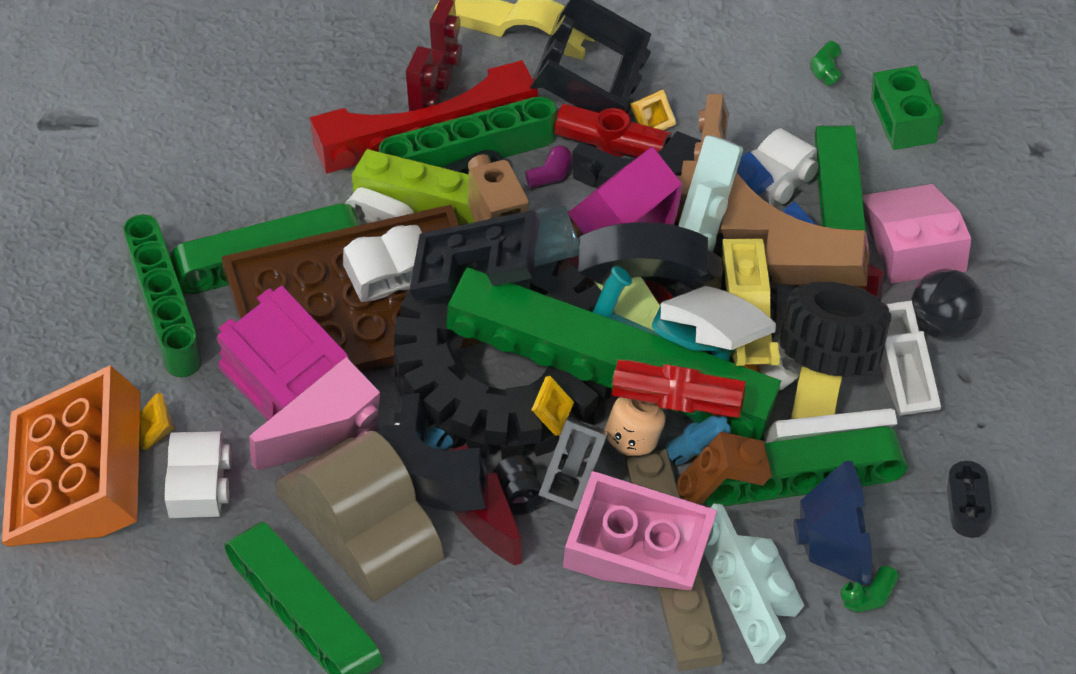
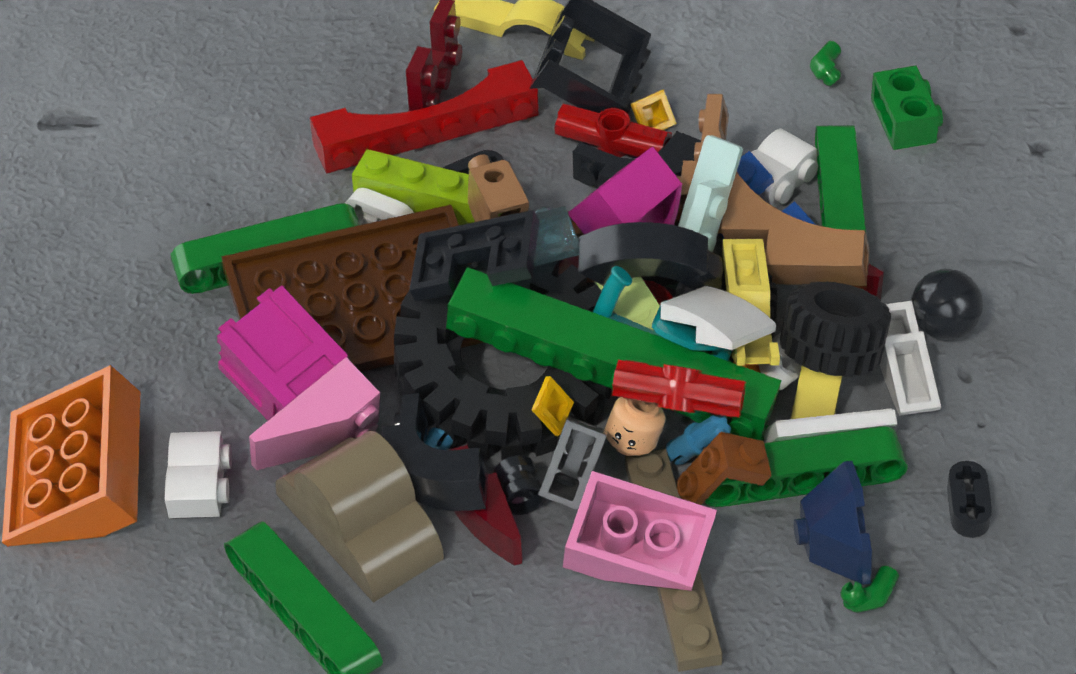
green beam [123,214,201,377] -> none
yellow slope [139,392,175,450] -> none
white brick [343,225,422,302] -> none
green beam [379,97,557,168] -> none
magenta arm [525,145,572,189] -> none
light aqua bracket [704,504,805,664] -> none
bright pink slope [862,184,971,284] -> none

